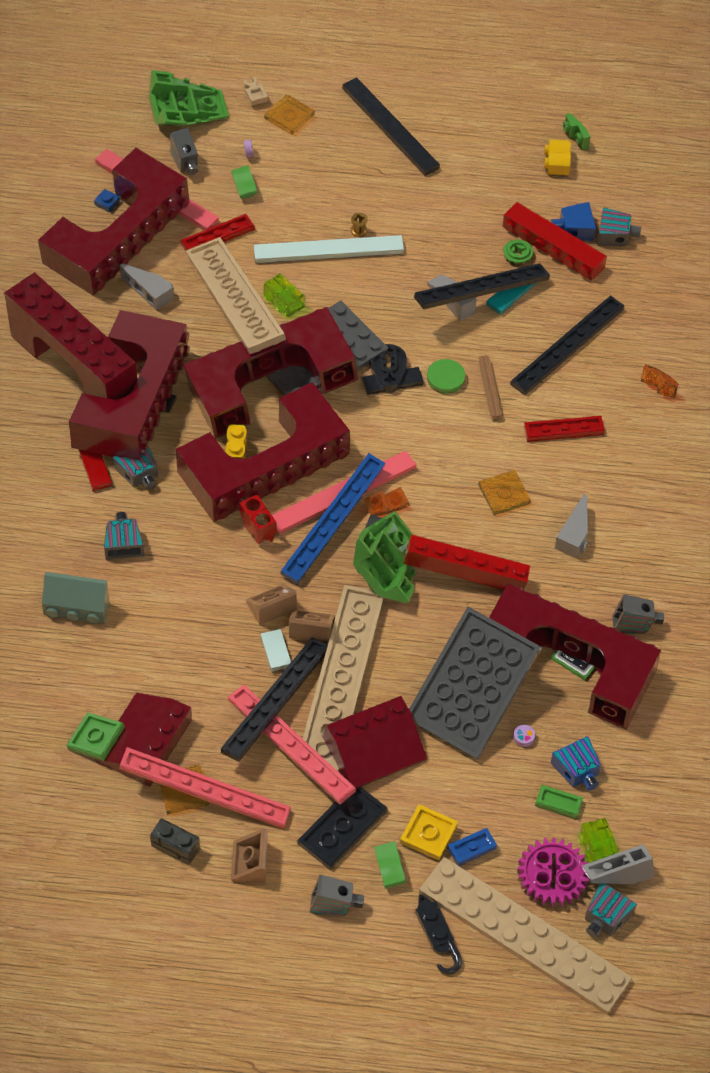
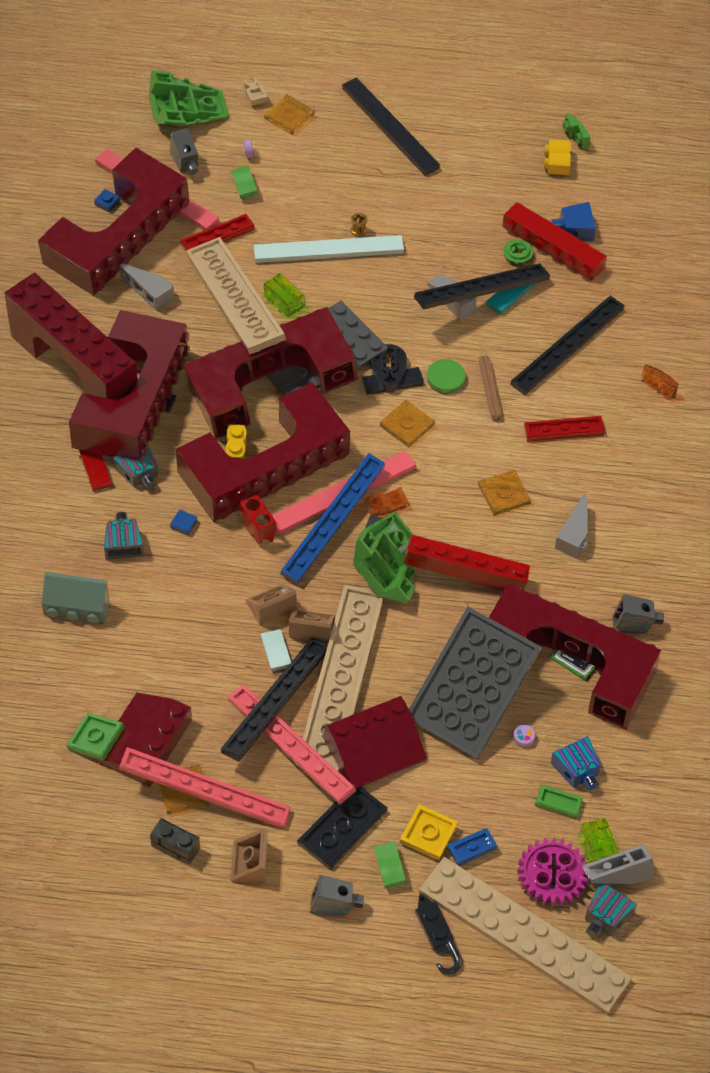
dark grey torso [597,207,641,246] -> none
none -> blue tile [170,509,198,535]
none -> clear yellow tile [380,400,435,448]

